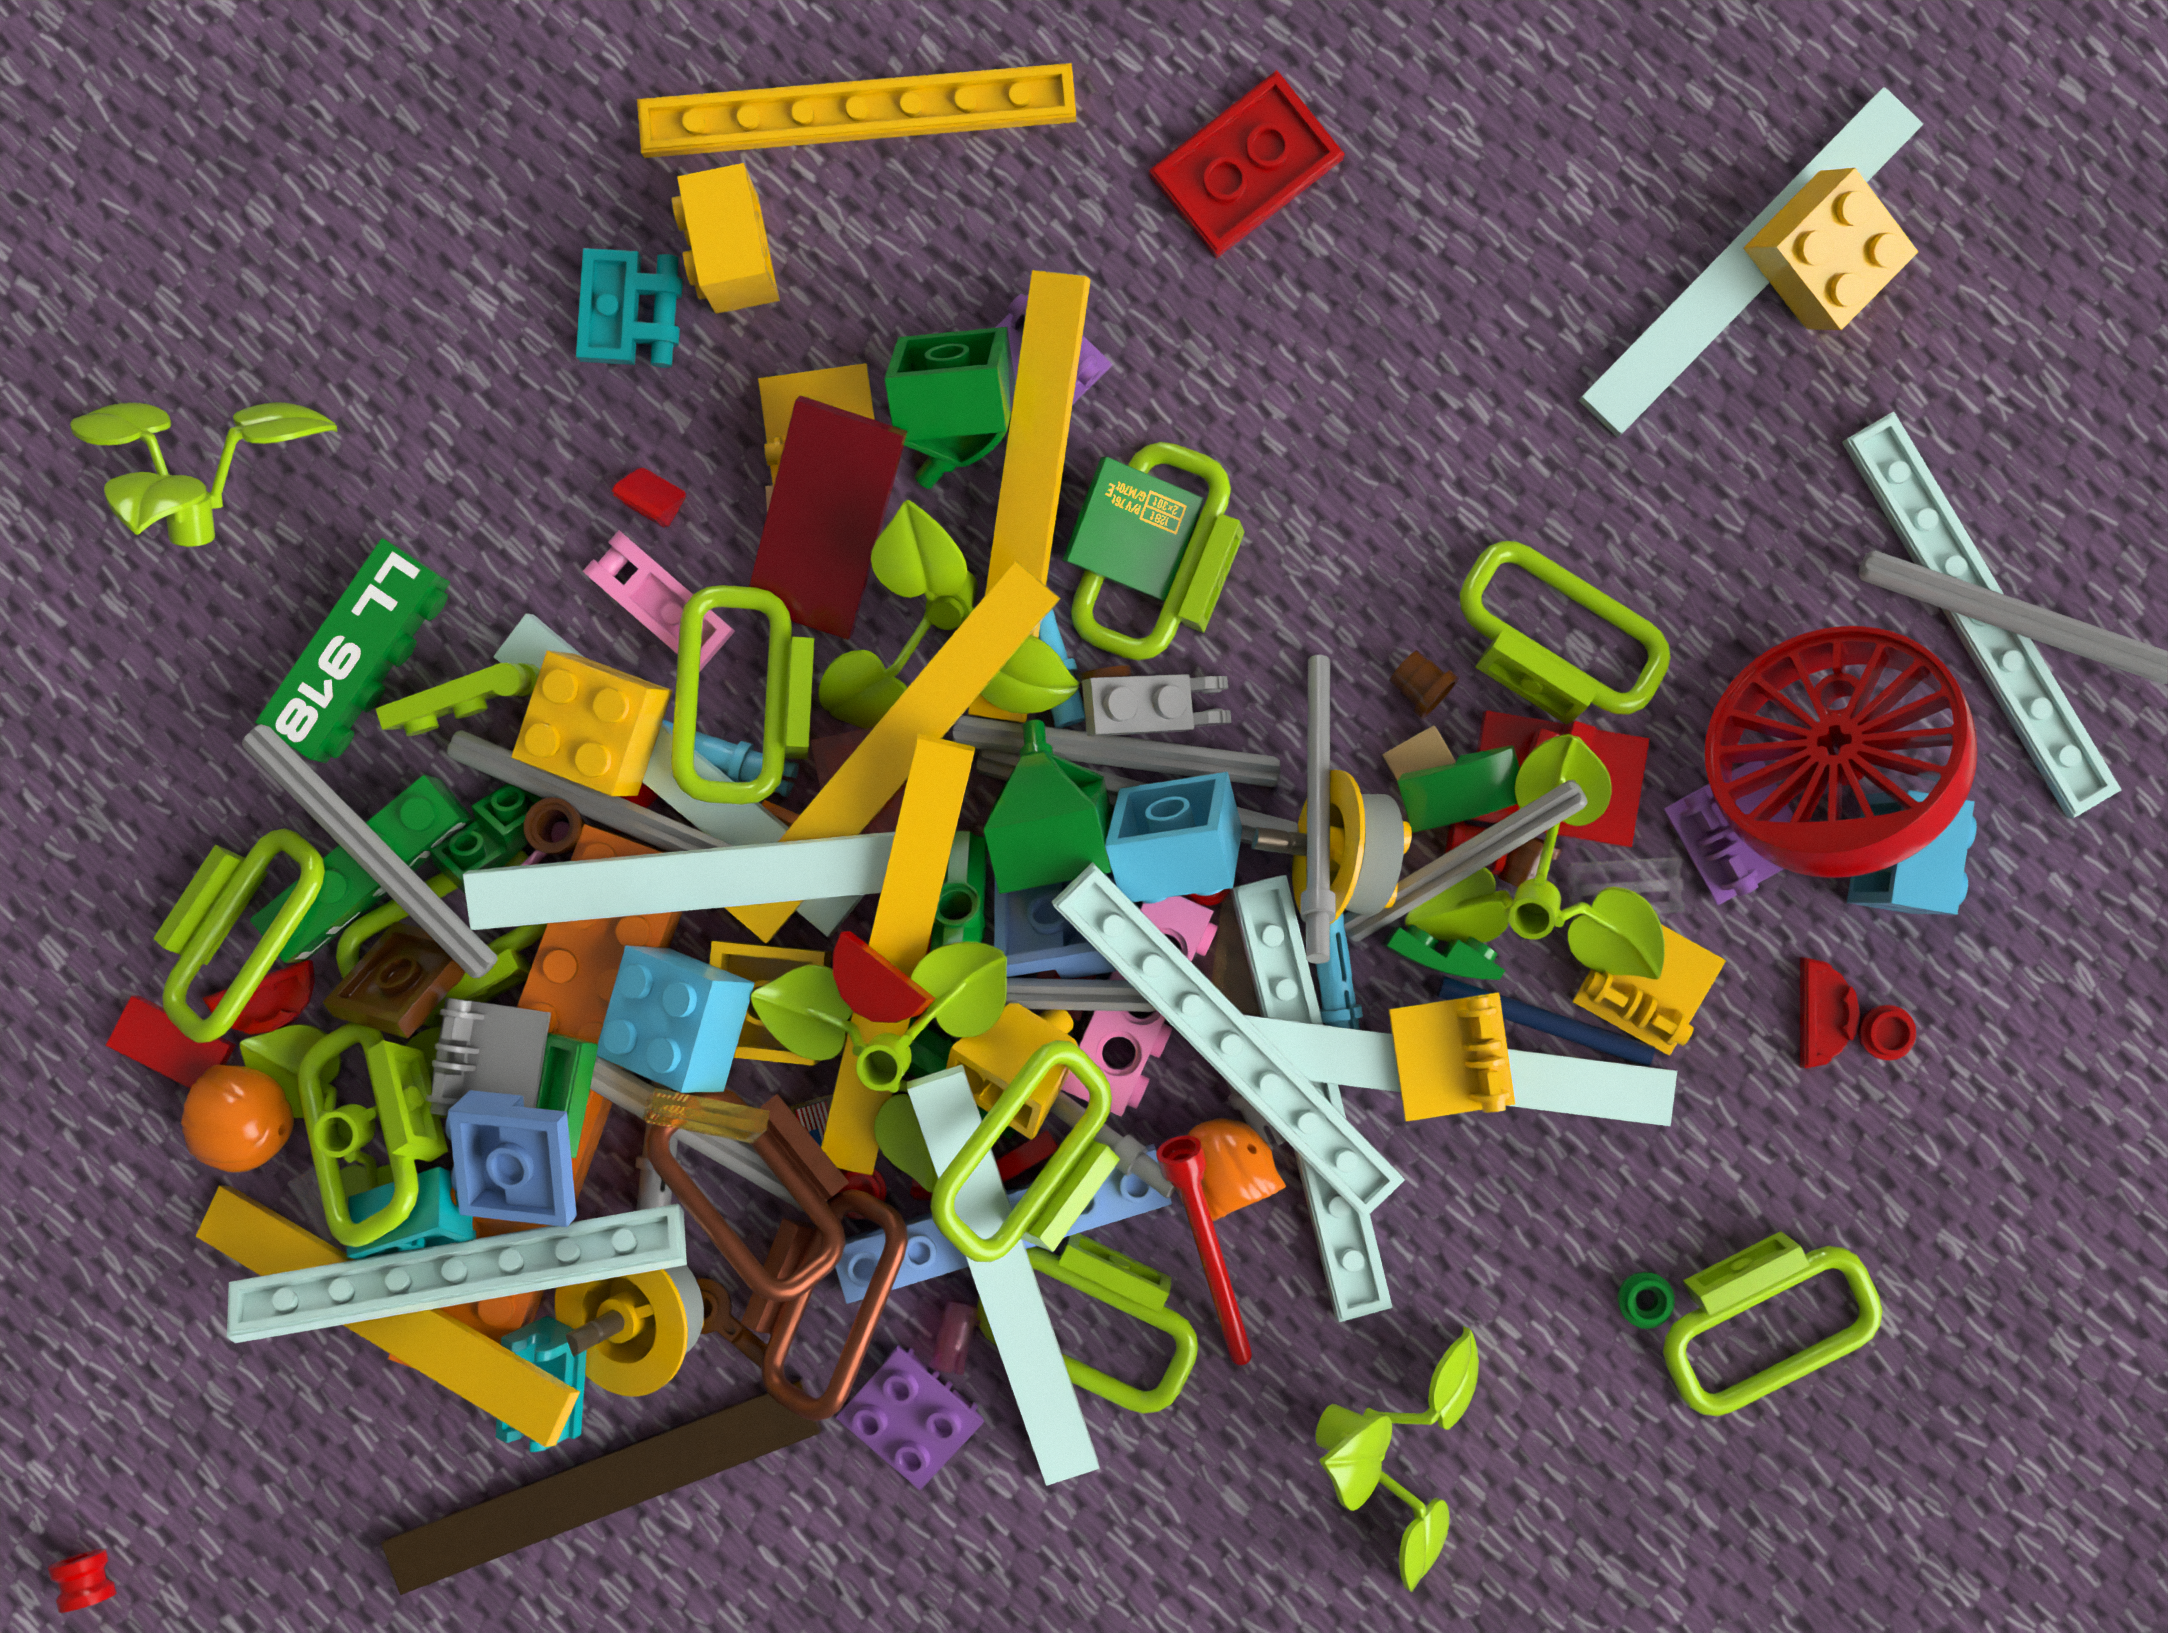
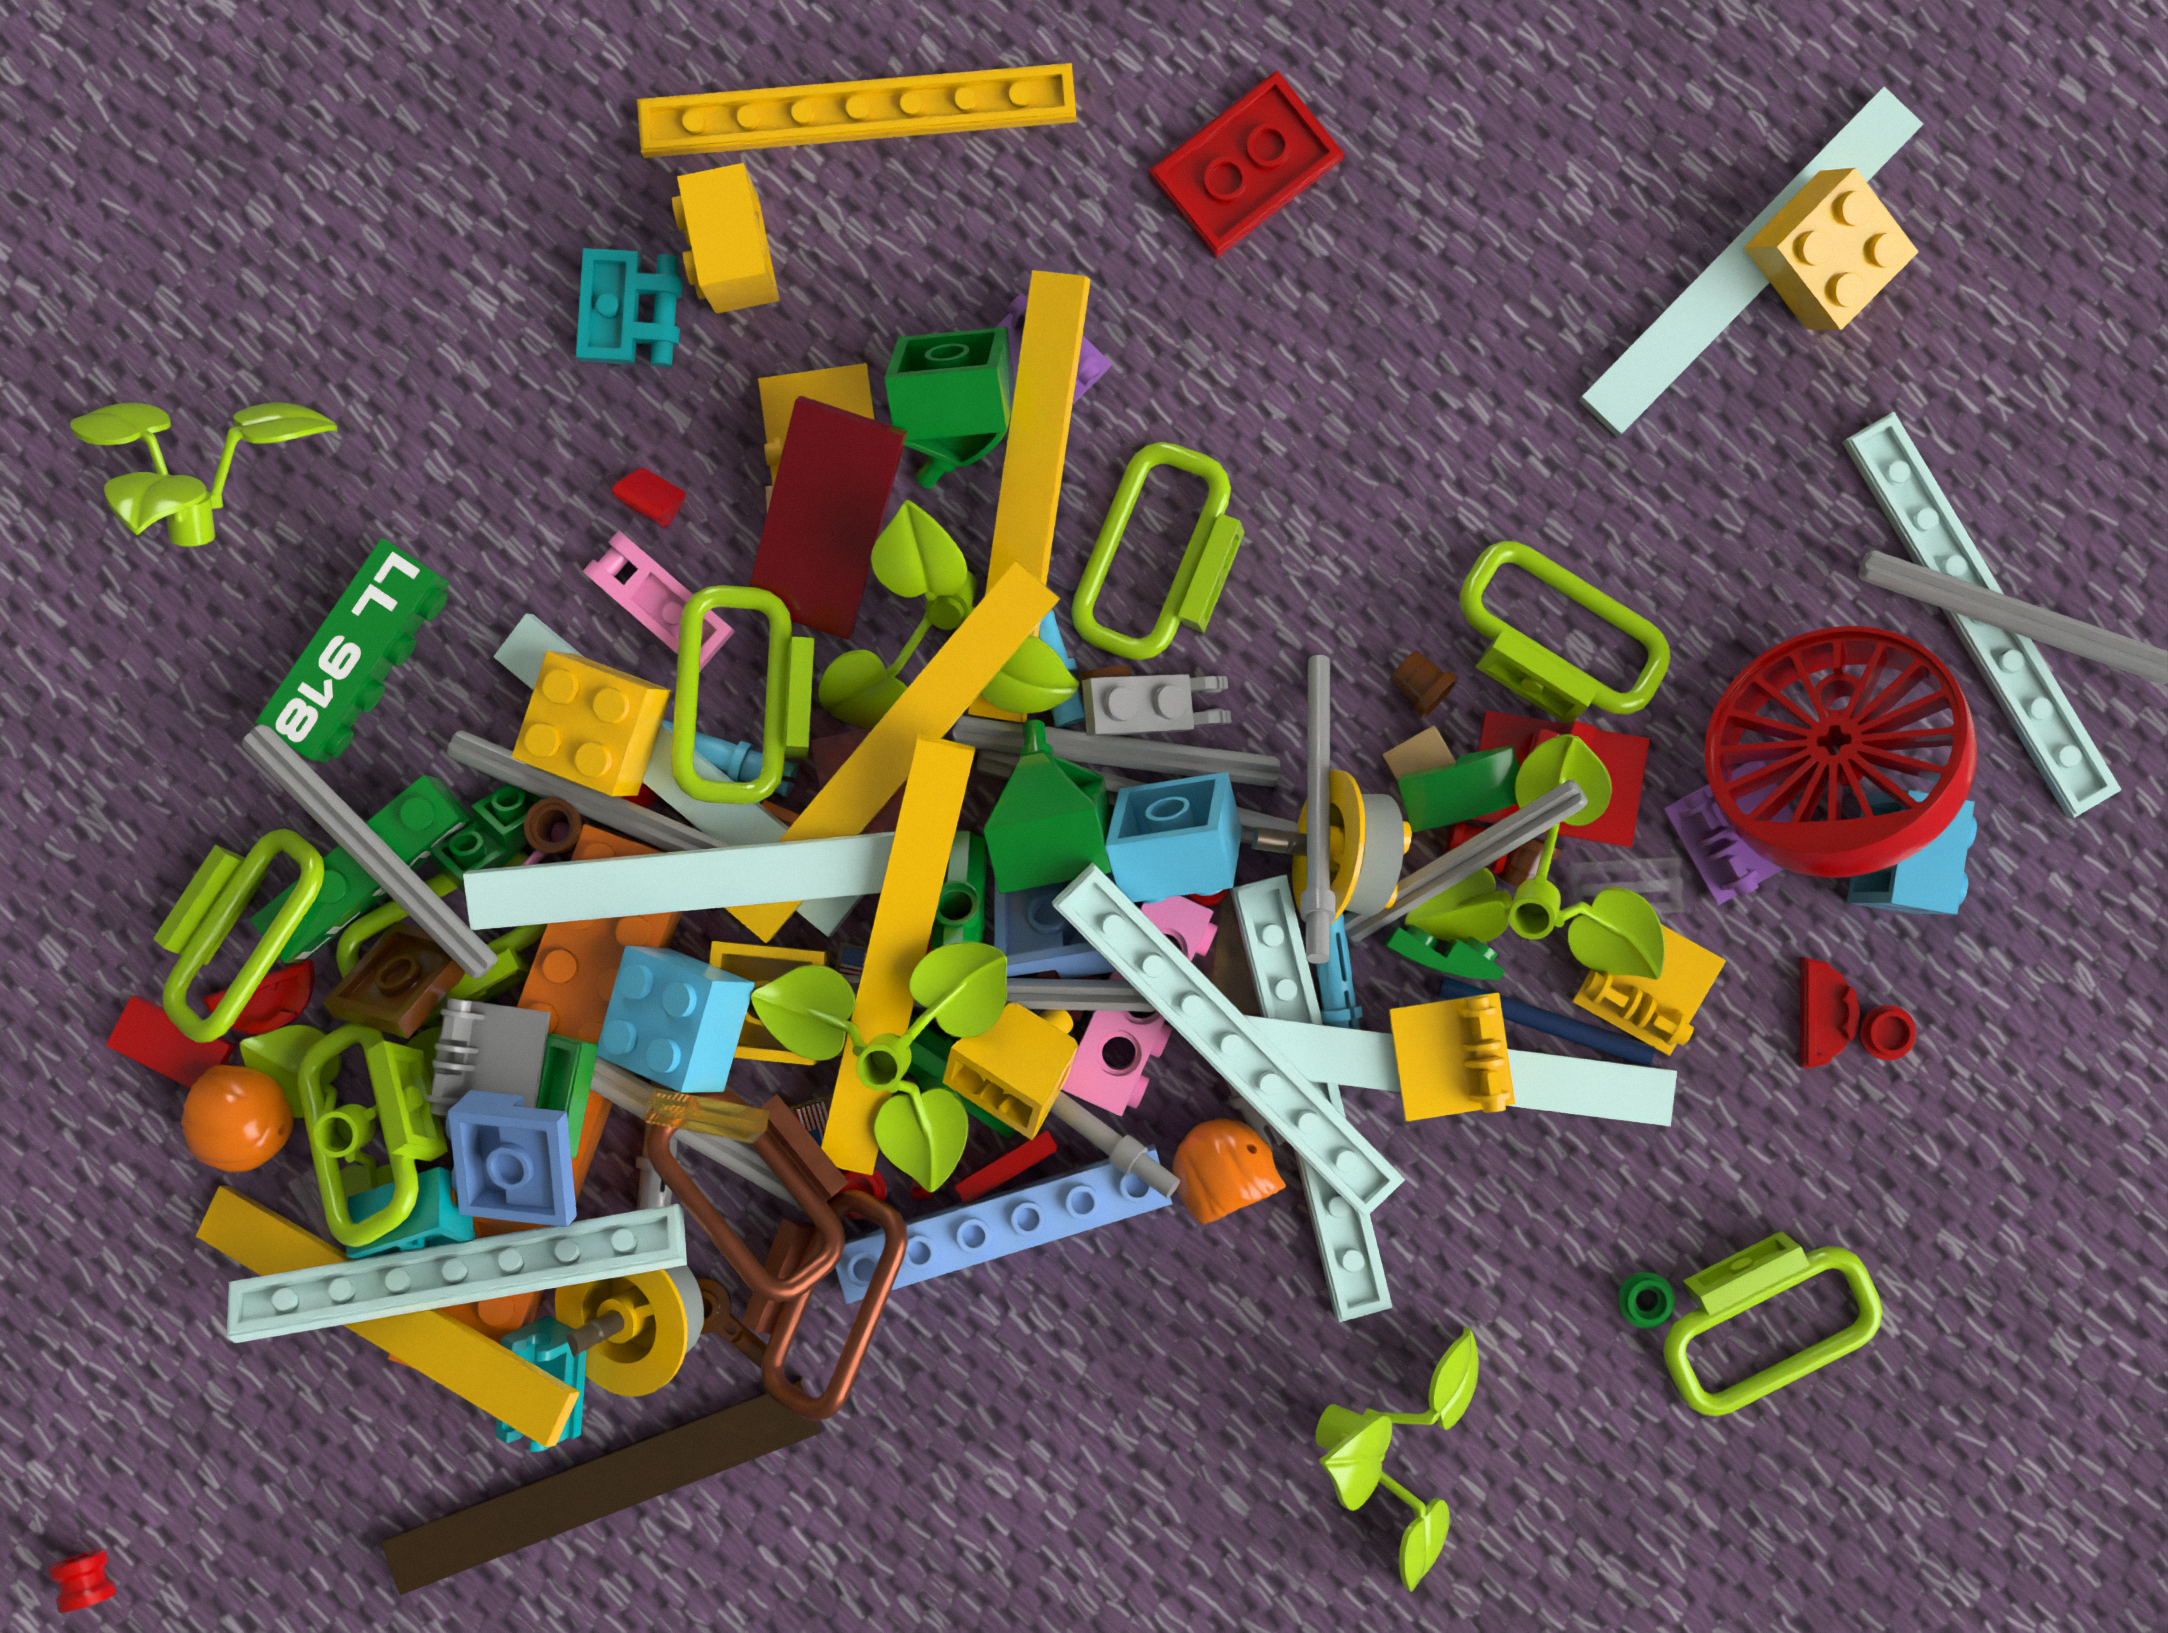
lime plate [375,662,540,736] -> none
red tile [833,931,936,1023] -> none
medium lavender hinge [836,1344,984,1490] -> none
light aqua tile [907,1064,1099,1486] -> none
clear pink pin [929,1300,981,1375] -> none
lime bar [930,1040,1120,1262] -> none
lime bar [976,1233,1199,1414] -> none
tile [1062,457,1204,601] -> none
red piece [1156,1135,1252,1366] -> none

